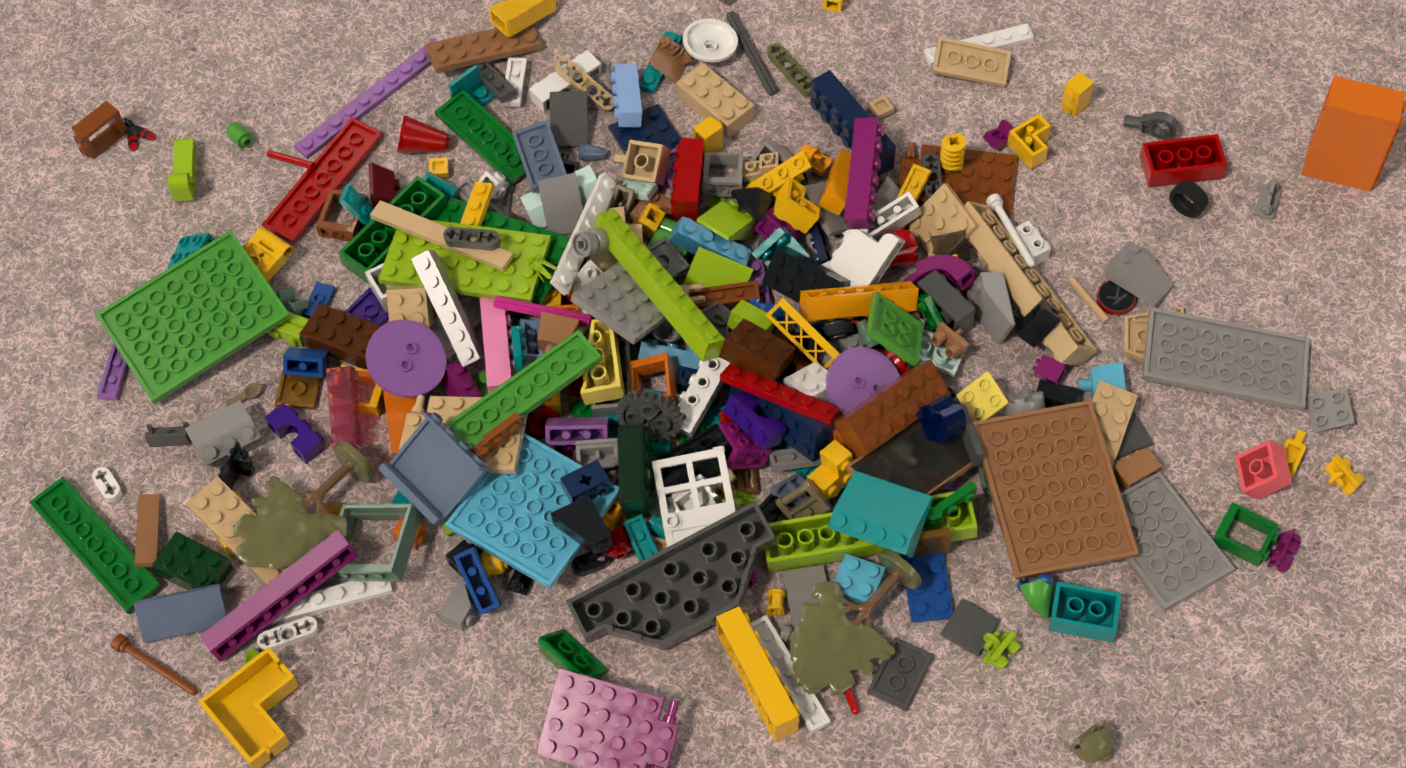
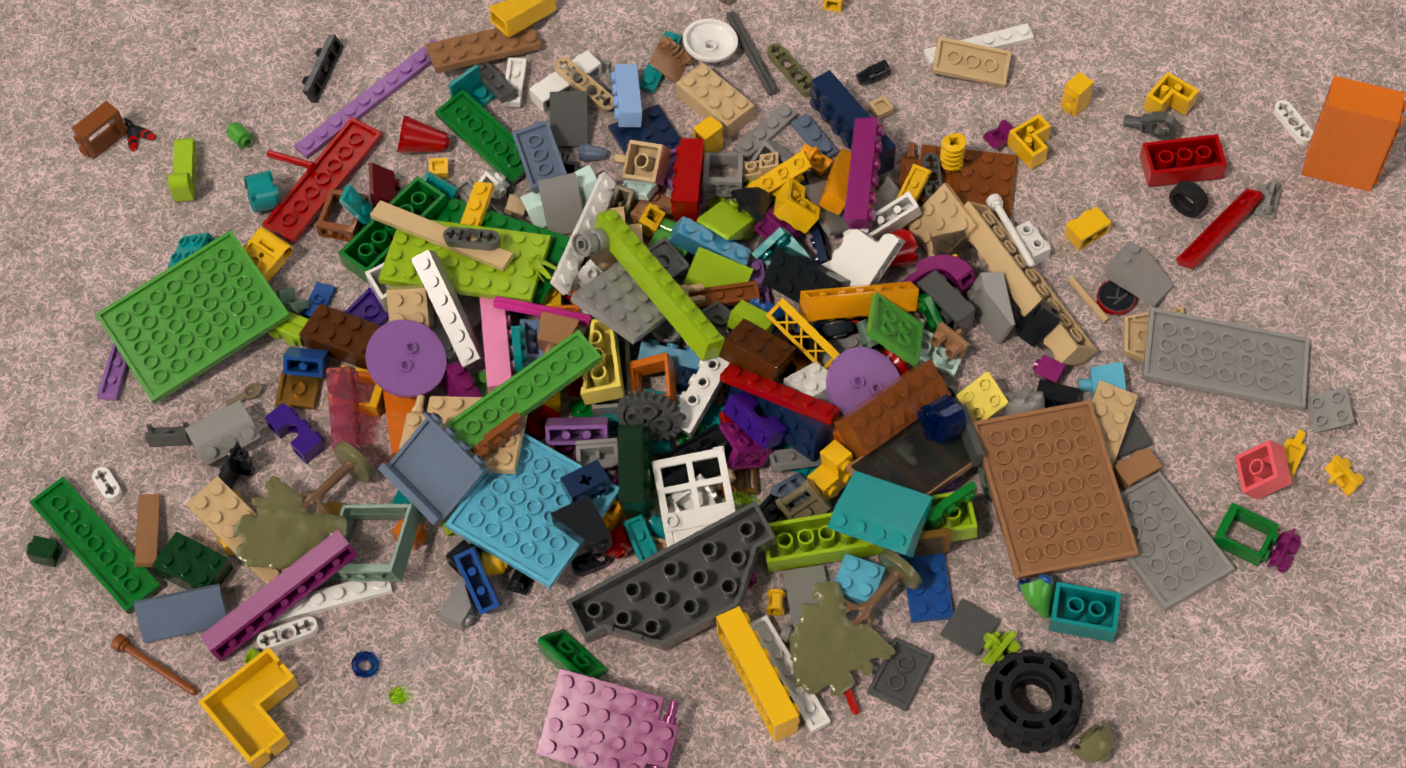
none -> dark green brick [26,535,63,567]
none -> teal brick [244,170,280,213]
none -> black hinge [302,34,344,103]
none -> clear blue piece [351,651,379,678]
none -> clear neon green hinge [389,685,407,704]
none -> tan tile [504,194,525,218]
none -> light grey plate [733,103,798,161]
none -> sand blue plate [791,113,839,159]
none -> black hinge [856,60,891,85]
none -> black tyre [979,649,1083,754]
none -> yellow brick [1064,206,1111,251]
none -> yellow brick [1143,71,1199,115]
none -> red plate [1176,188,1264,269]
none -> white beam [1273,100,1313,146]

